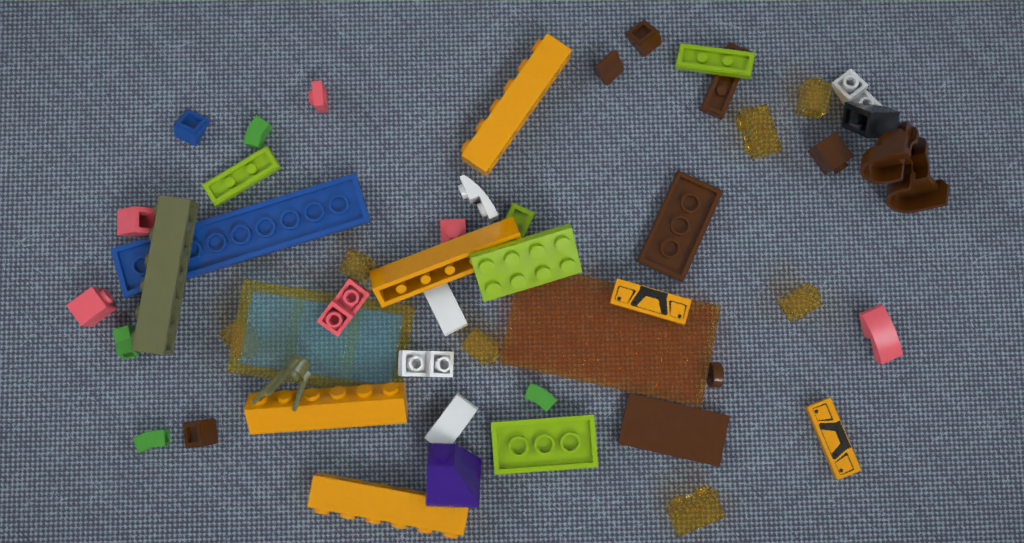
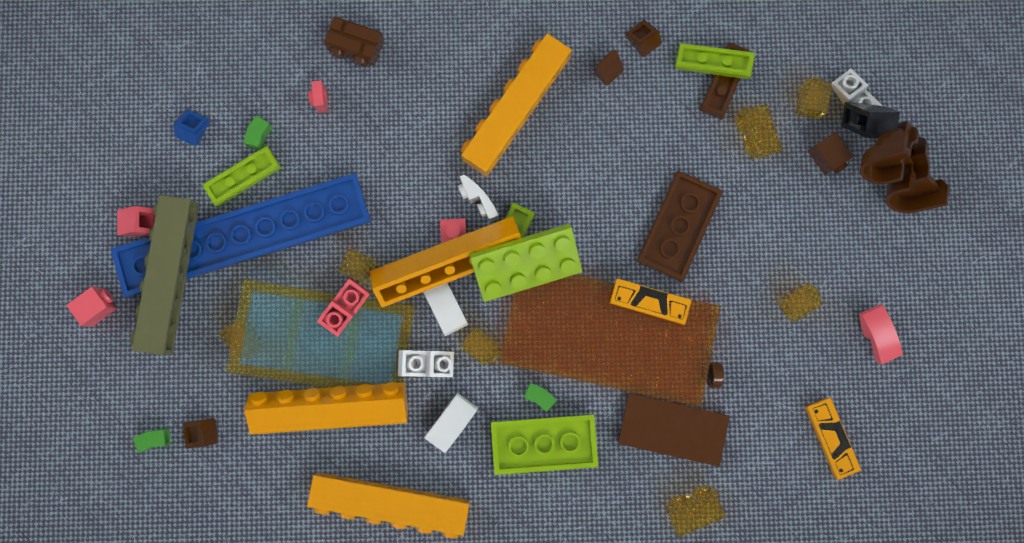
bright green piece [112,325,140,360] -> none
olive plant [251,354,312,411] -> none
dark purple slope [426,443,481,508] -> none
none -> reddish brown brick [324,16,384,67]

